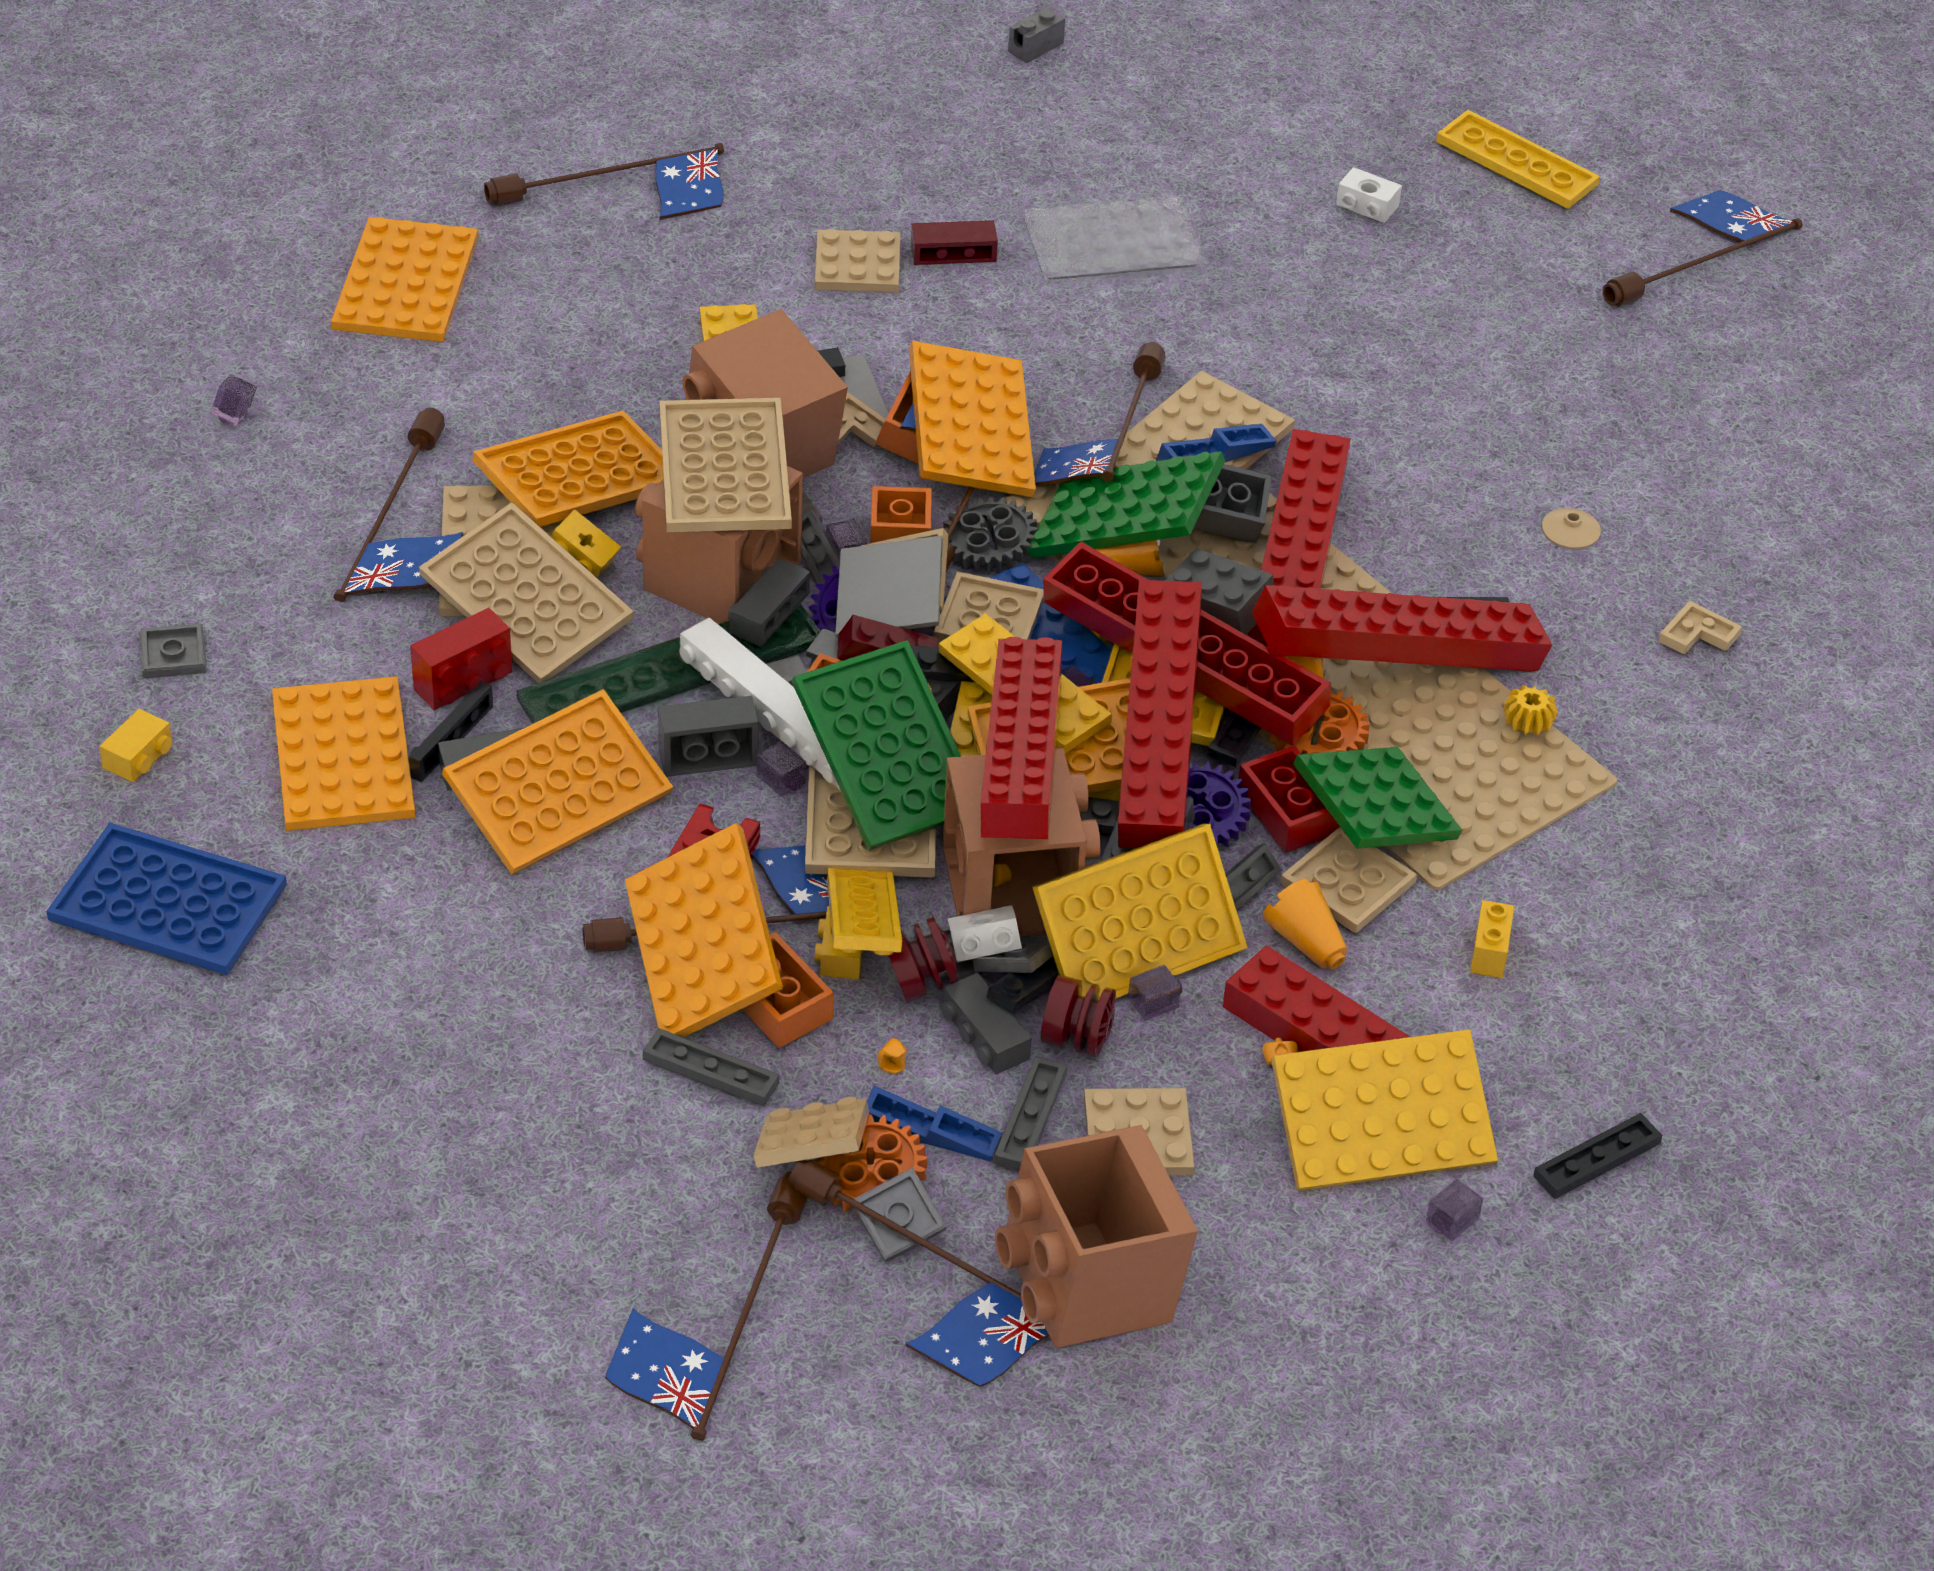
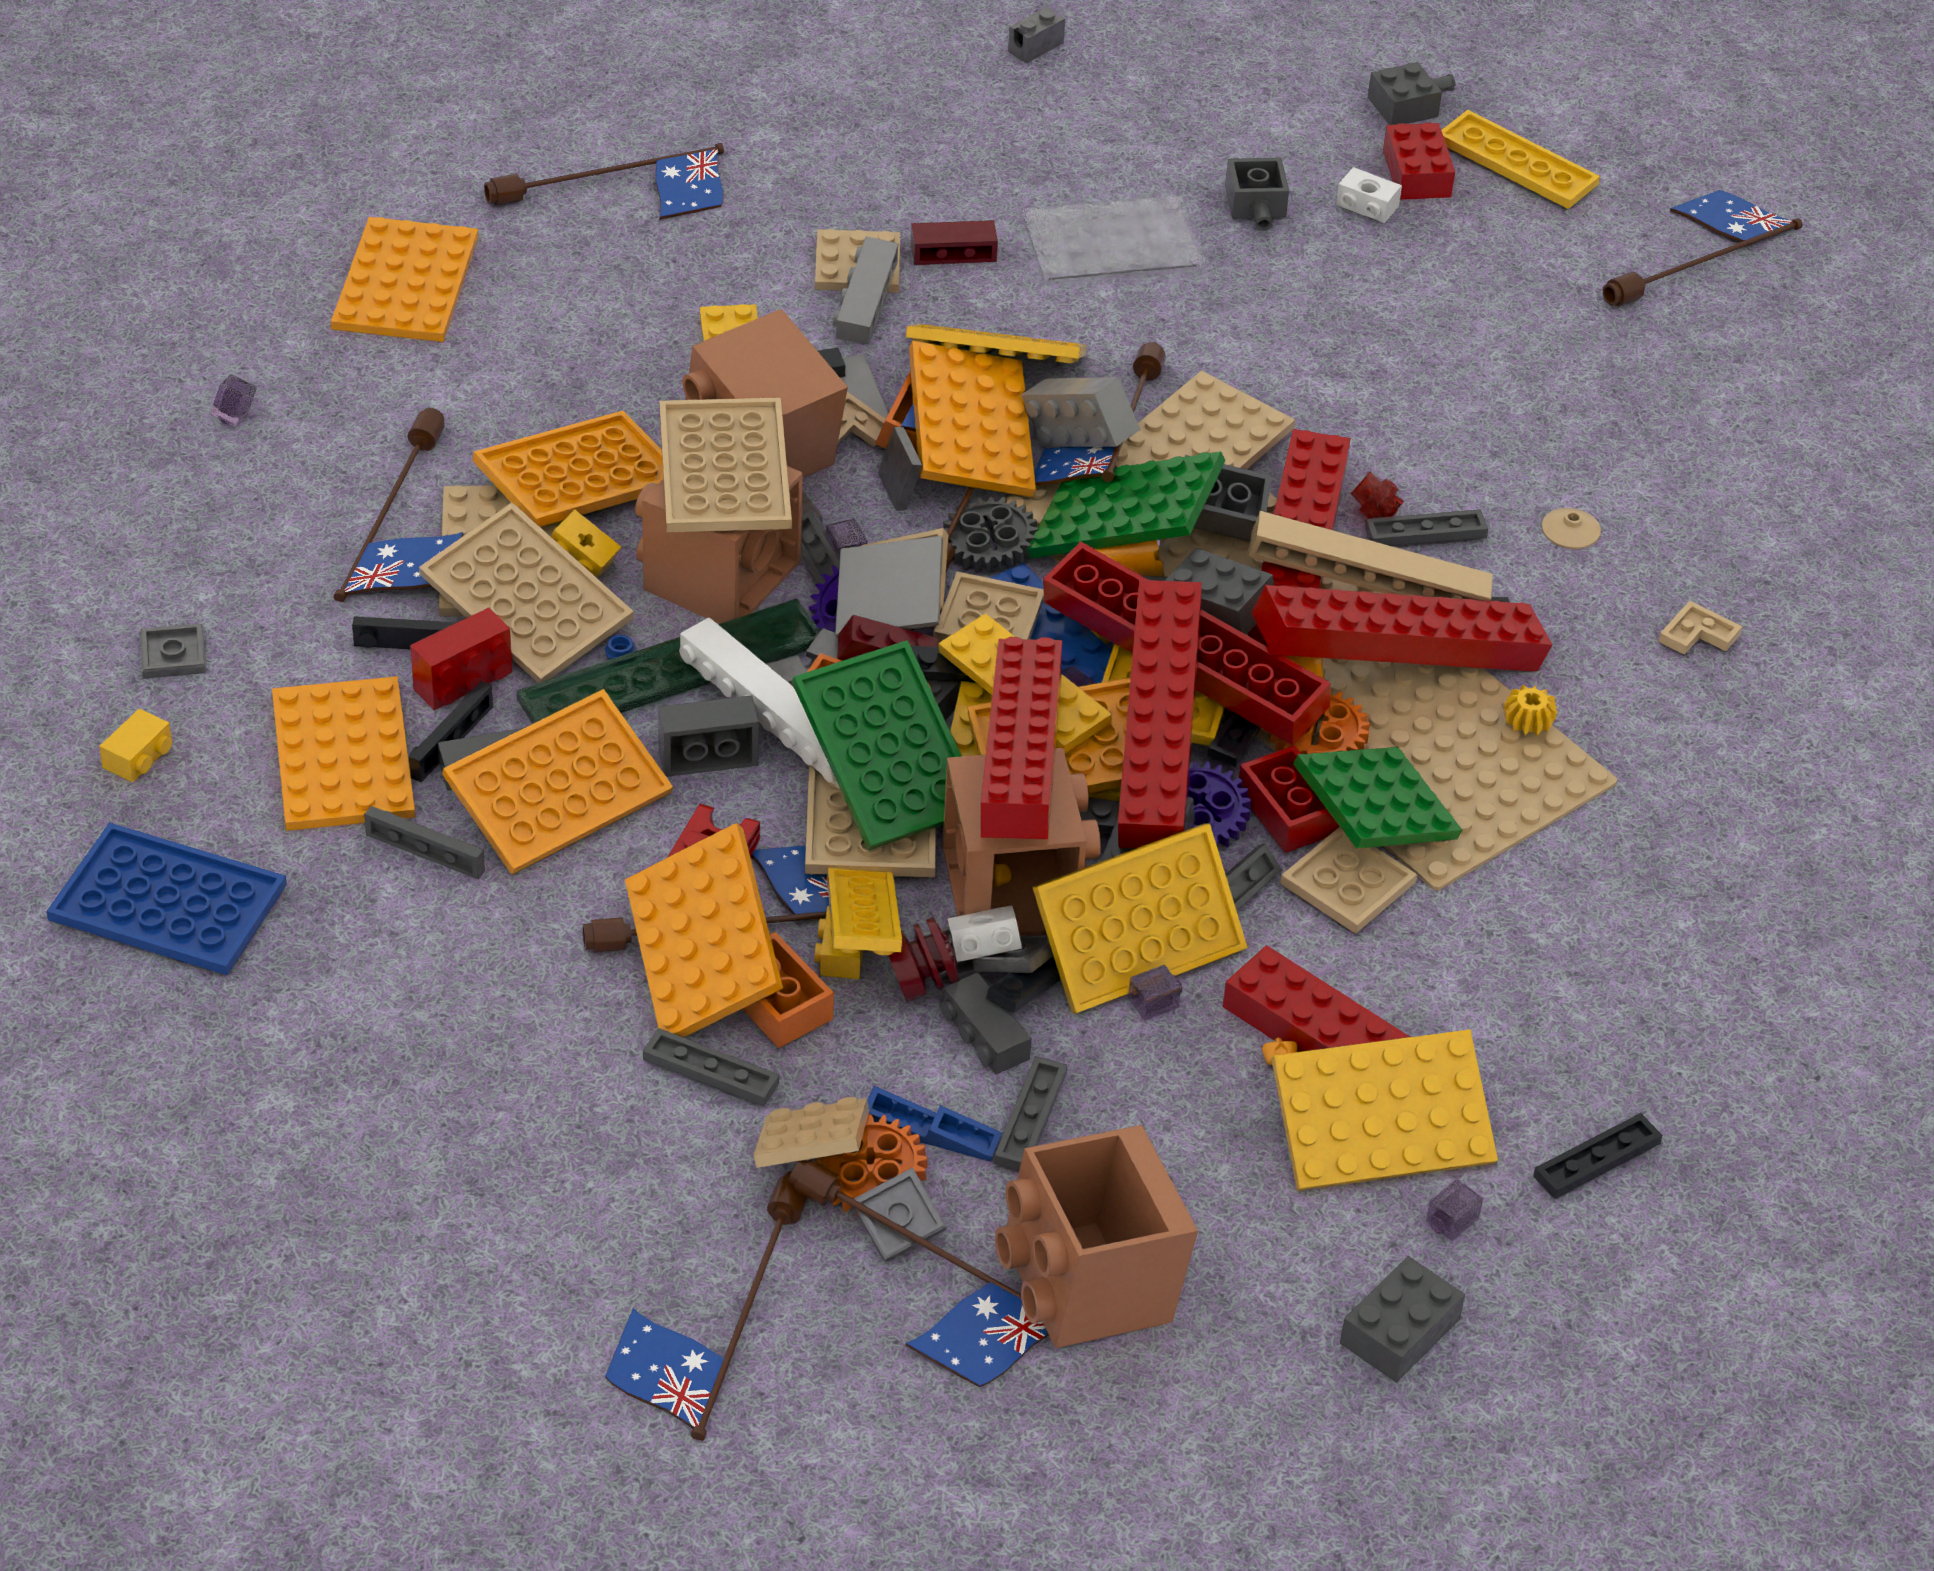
dark grey brick [728,558,810,647] -> none
clear purple brick [757,740,806,797] -> none
orange brick [870,486,932,543] -> none
light orange piece [877,1038,907,1074] -> none
dark red wheel [1040,975,1116,1057] -> none
tan plate [1084,1088,1195,1175] -> none
blue slope [1156,423,1277,462] -> none
light orange cone [1262,878,1348,970] -> none
yellow brick [1470,900,1515,978] -> none
none -> black plate [352,616,457,650]
none -> dark grey plate [364,806,485,879]
none -> blue plate [605,635,636,663]
none -> light grey brick [833,236,899,345]
none -> flat silver tile [878,427,922,511]
none -> yellow plate [906,324,1087,363]
none -> light grey brick [1021,377,1140,447]
none -> dark grey brick [1225,157,1289,231]
none -> tan brick [1248,511,1493,601]
none -> dark grey brick [1340,1256,1465,1383]
none -> clear red brick [1350,472,1405,519]
none -> dark grey plate [1365,509,1488,546]
none -> dark grey brick [1368,62,1456,125]
none -> red brick [1383,122,1455,200]

